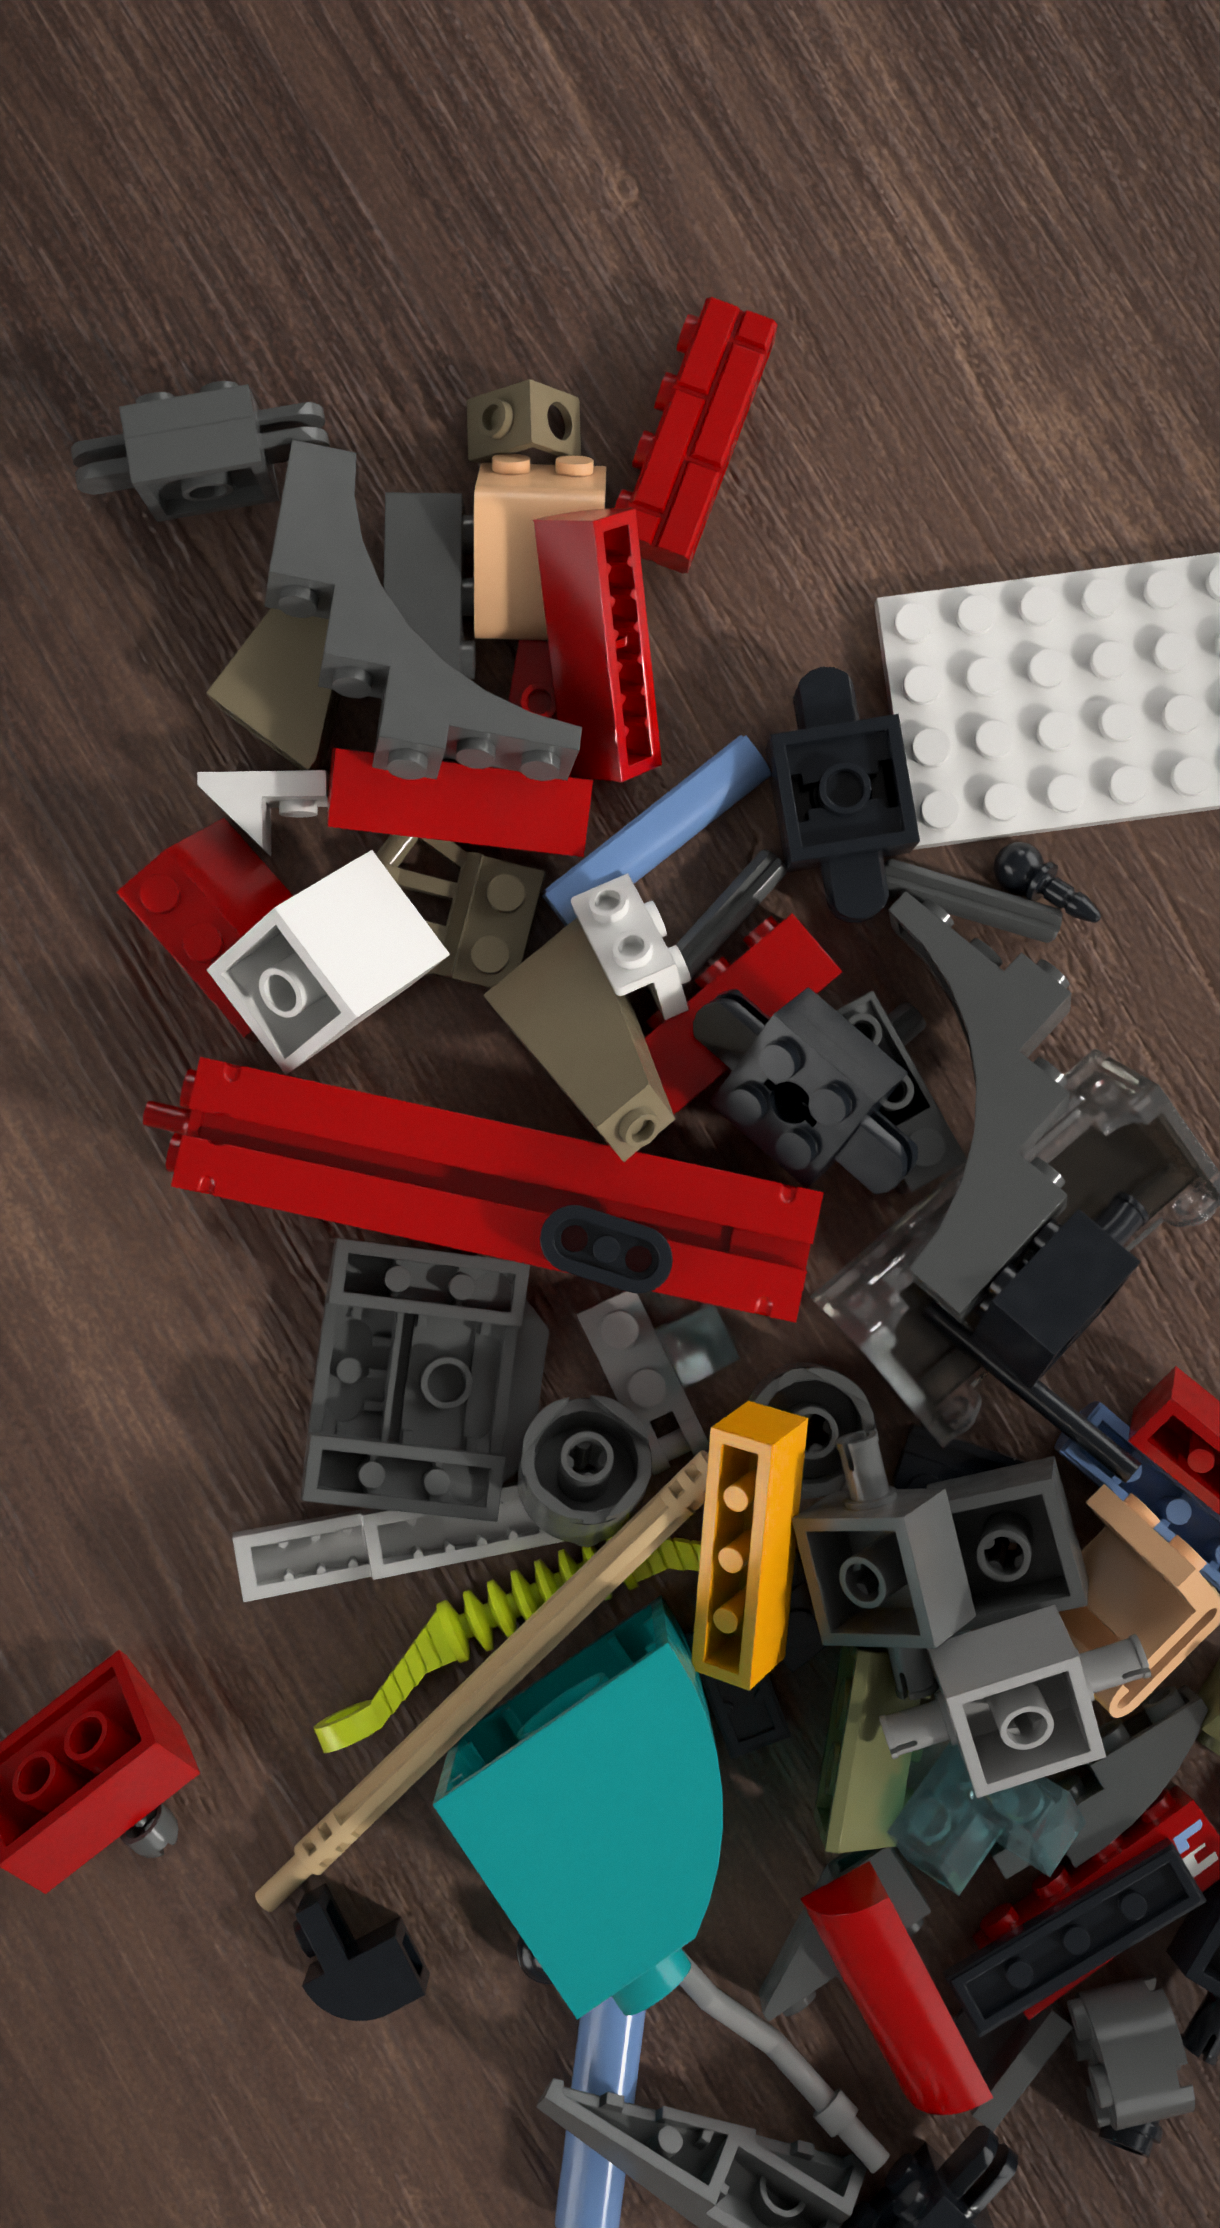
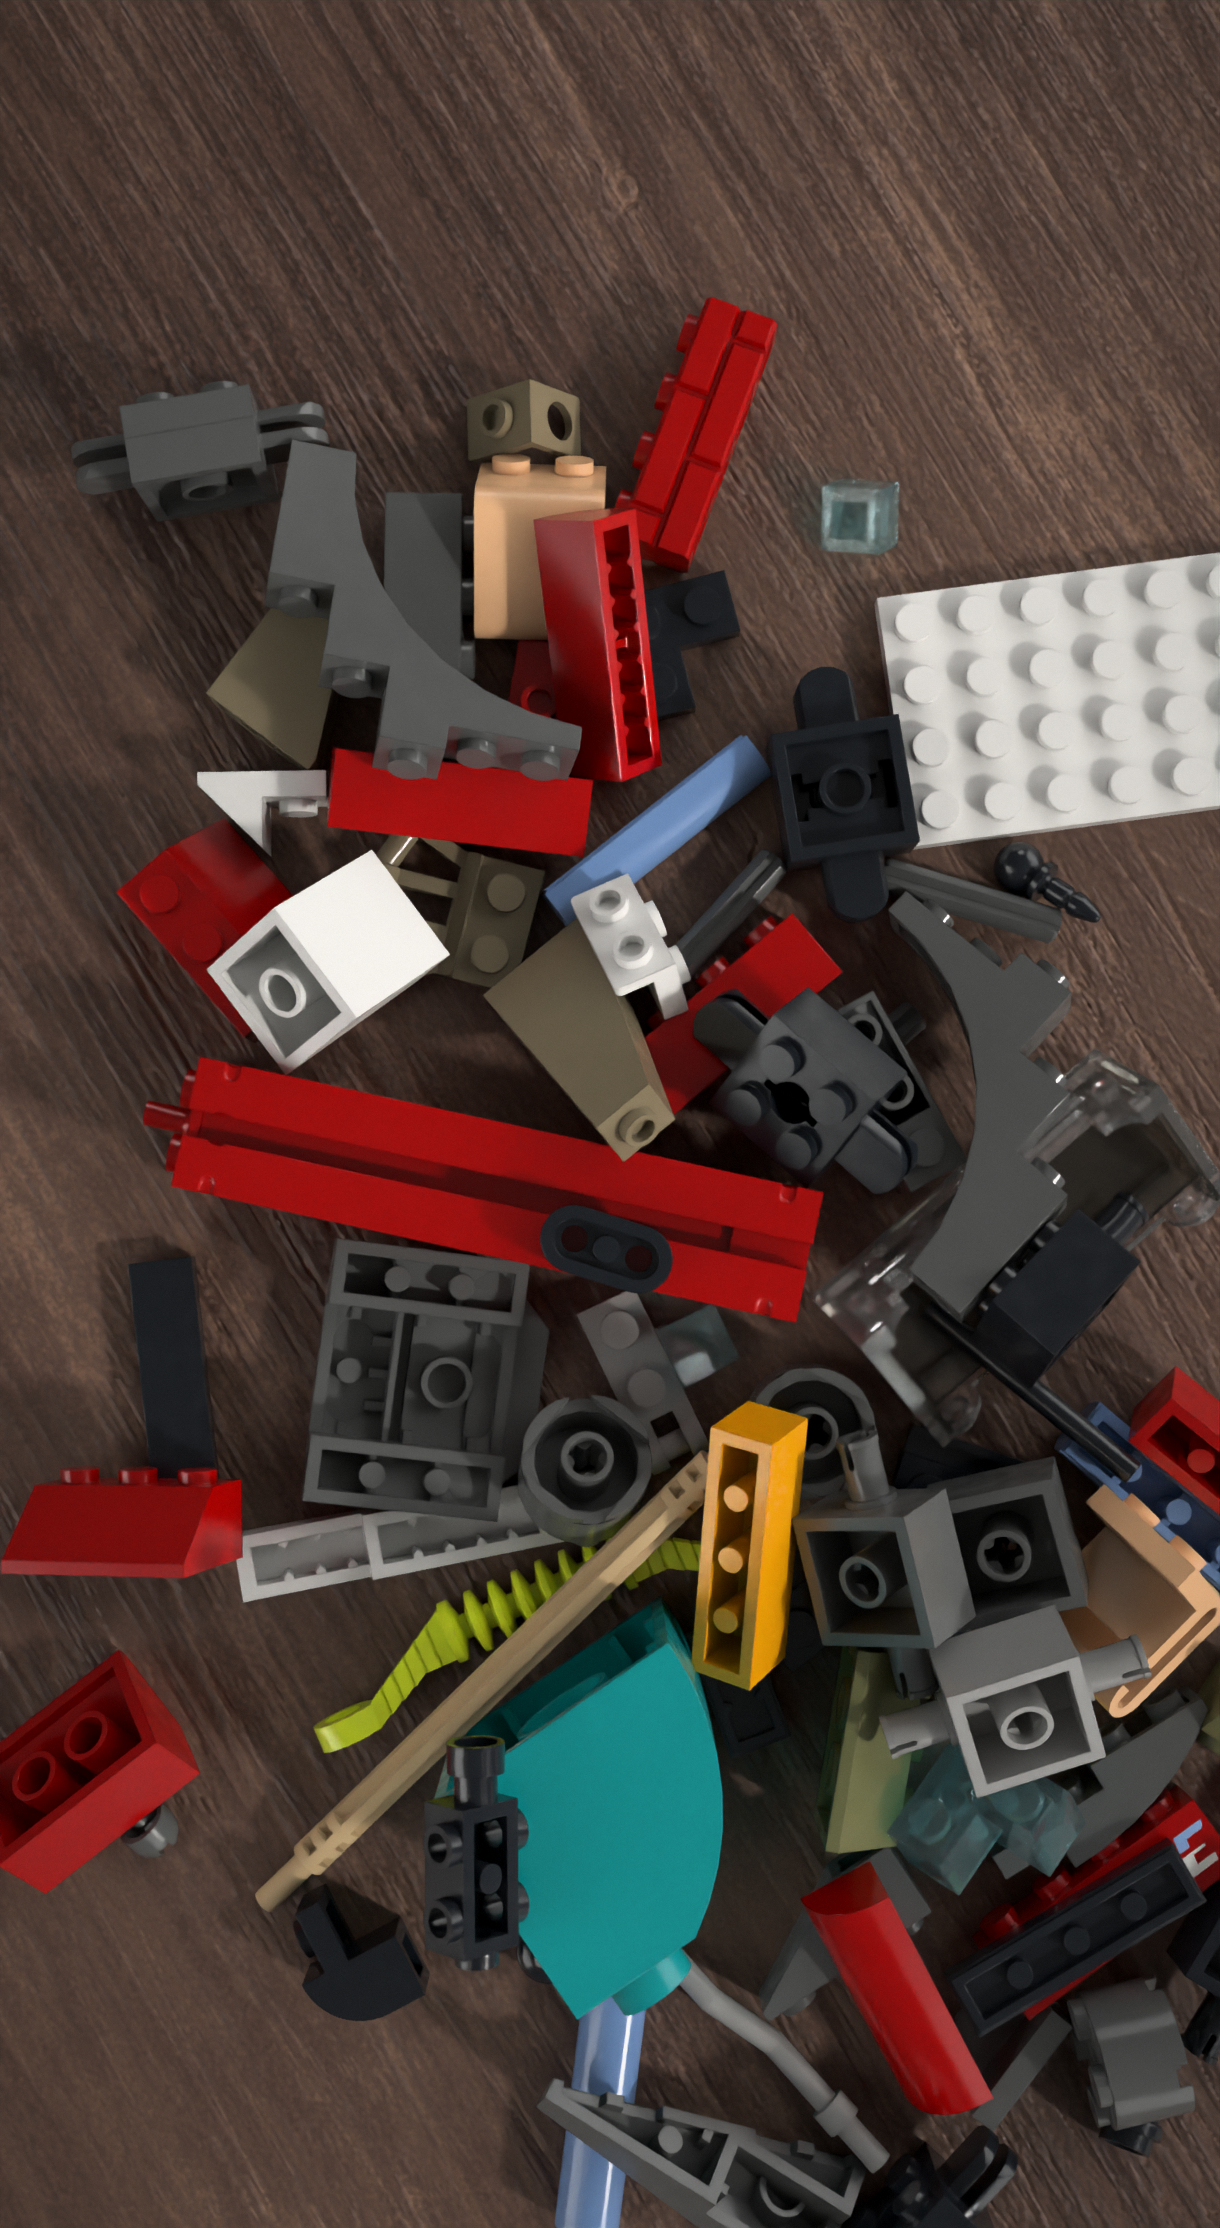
none -> red slope [1,1466,243,1578]
none -> black tile [128,1256,220,1479]
none -> black brick [423,1735,529,1971]
none -> black plate [644,570,741,722]
none -> clear light blue slope [822,479,899,554]

